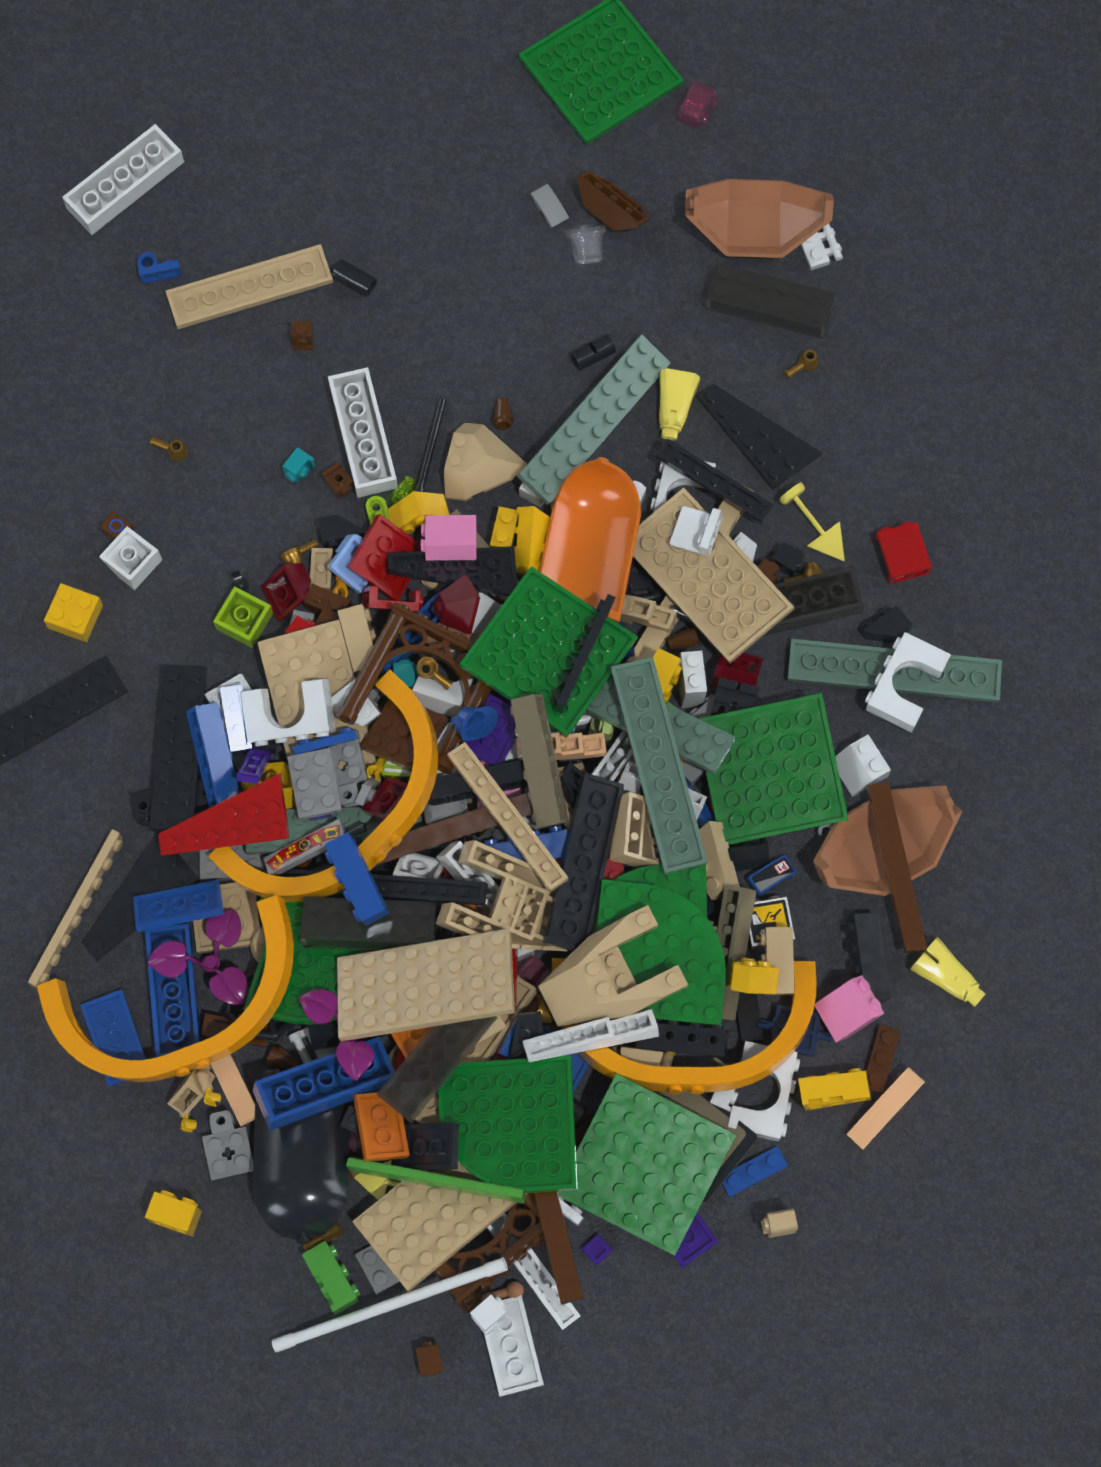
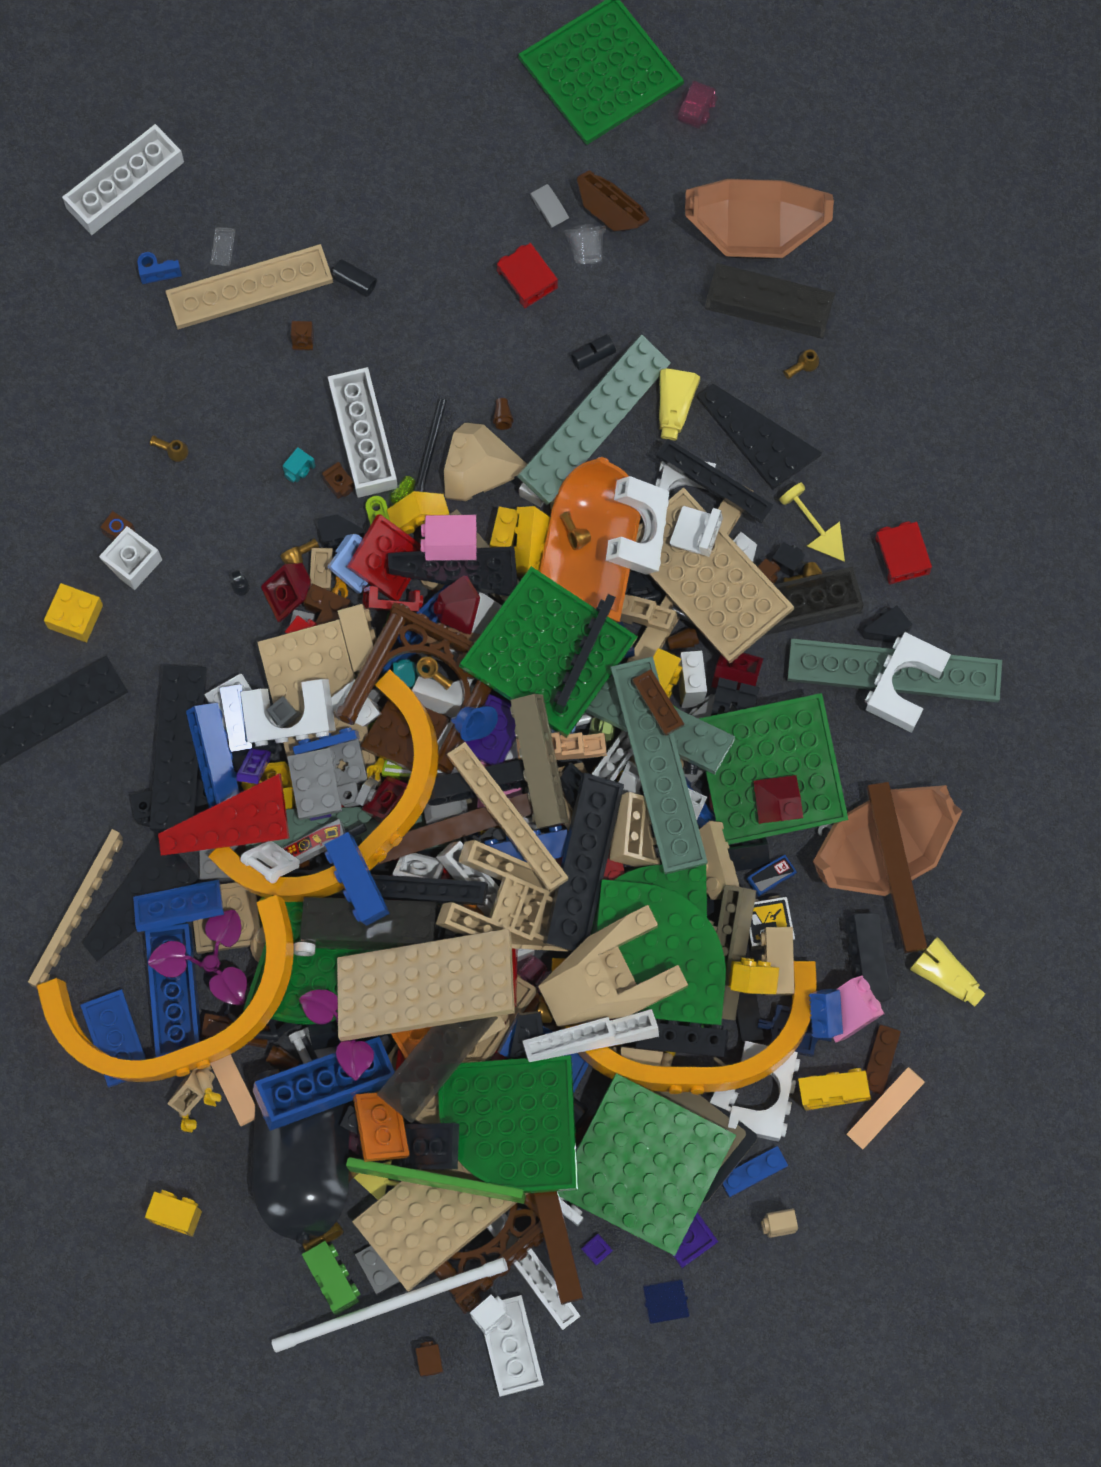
light grey plate [202,1110,254,1181] -> none
lime brick [213,586,273,648] -> none
nougat bar [481,1281,524,1302] -> none
white plate [800,223,843,271] -> none
white slope [835,735,891,797] -> none
none -> clear tile [210,227,236,266]
none -> white plate [240,841,300,883]
none -> dark grey panel [267,696,301,727]
none -> white tile [294,942,316,956]
none -> red panel [497,243,558,309]
none -> pearl gold bar [560,511,591,550]
none -> white arch [606,476,669,575]
none -> reddish brown plate [632,669,684,736]
none -> clear blue piece [644,1280,689,1324]
none -> black plate [683,761,702,775]
none -> dark red slope [753,775,803,824]
none -> blue brick [809,989,843,1038]

